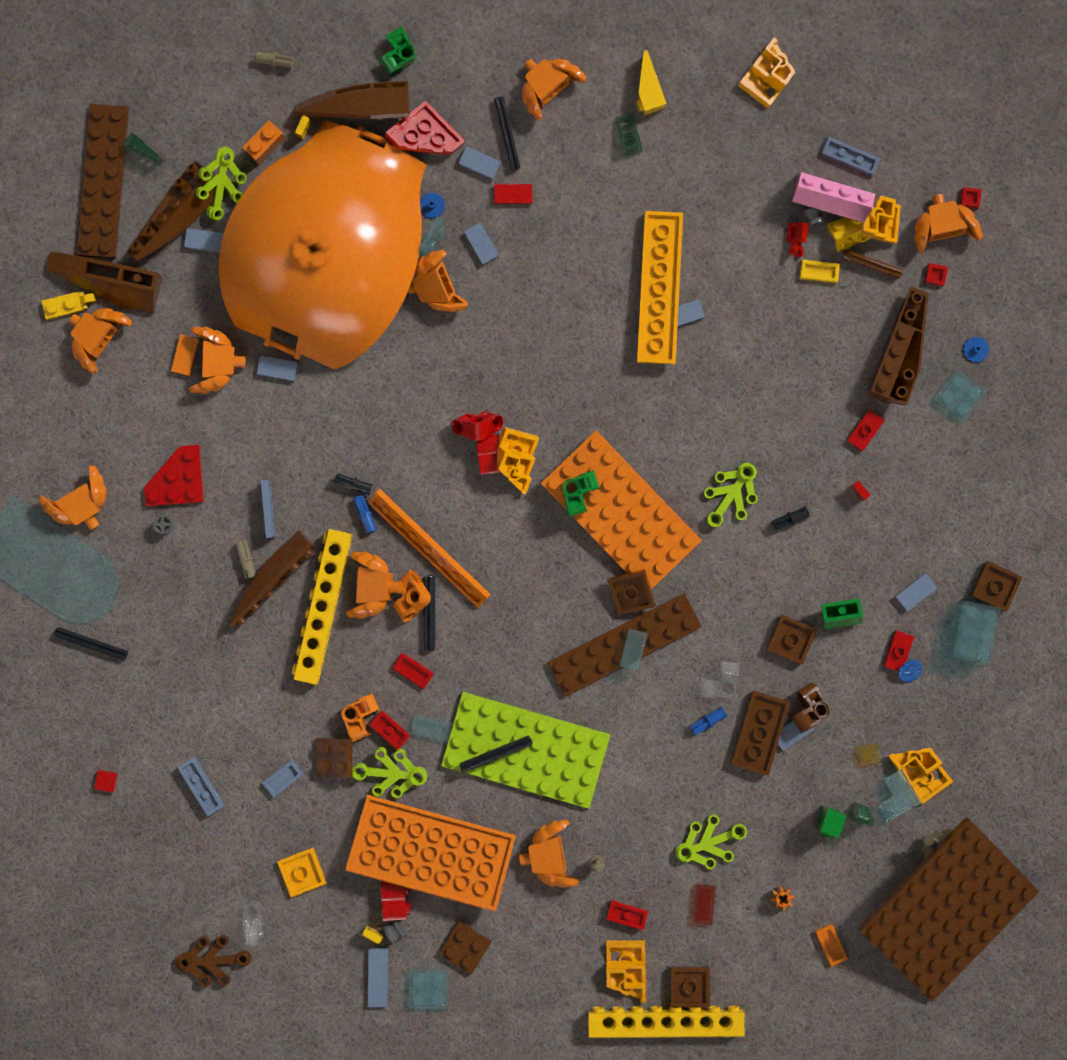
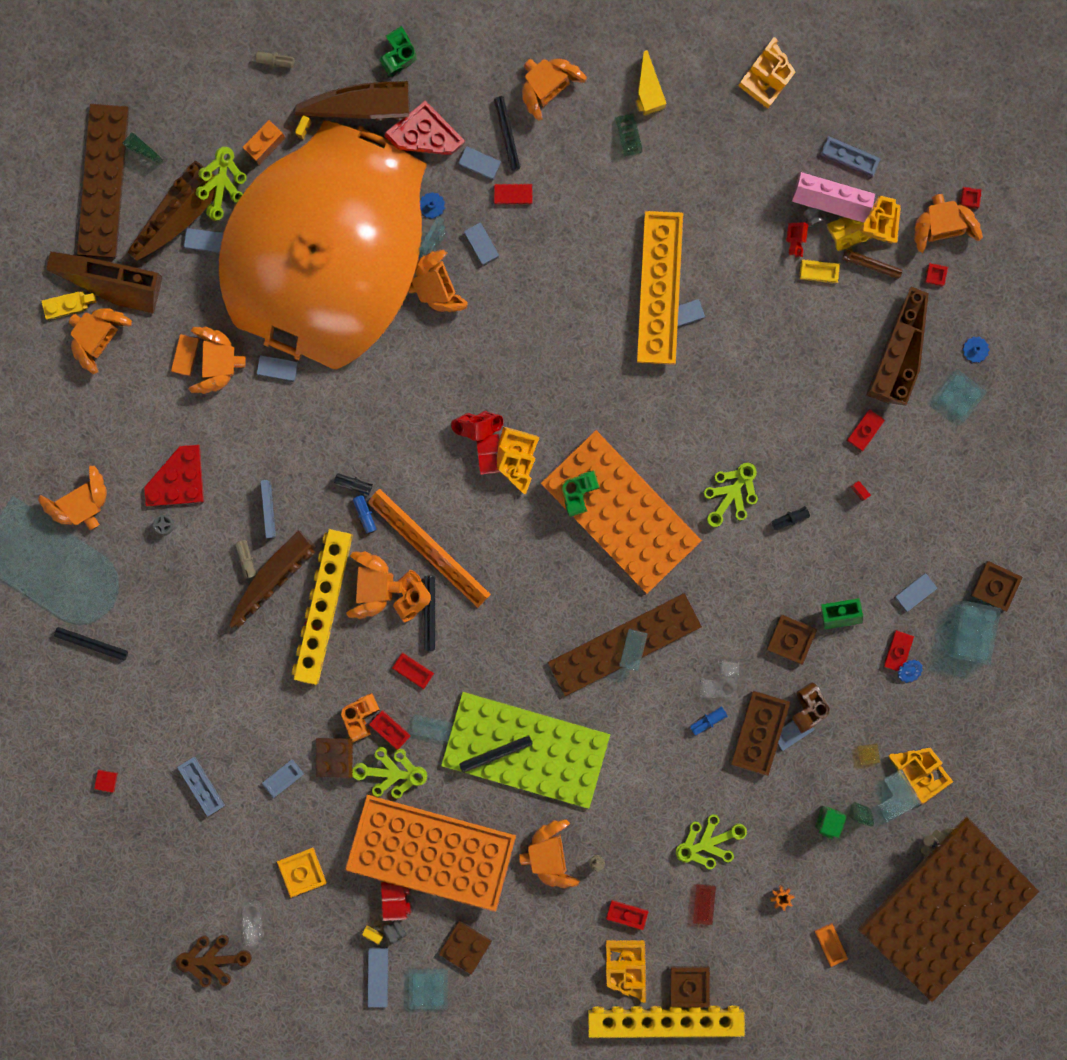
reddish brown plate [607,569,656,616] -> none

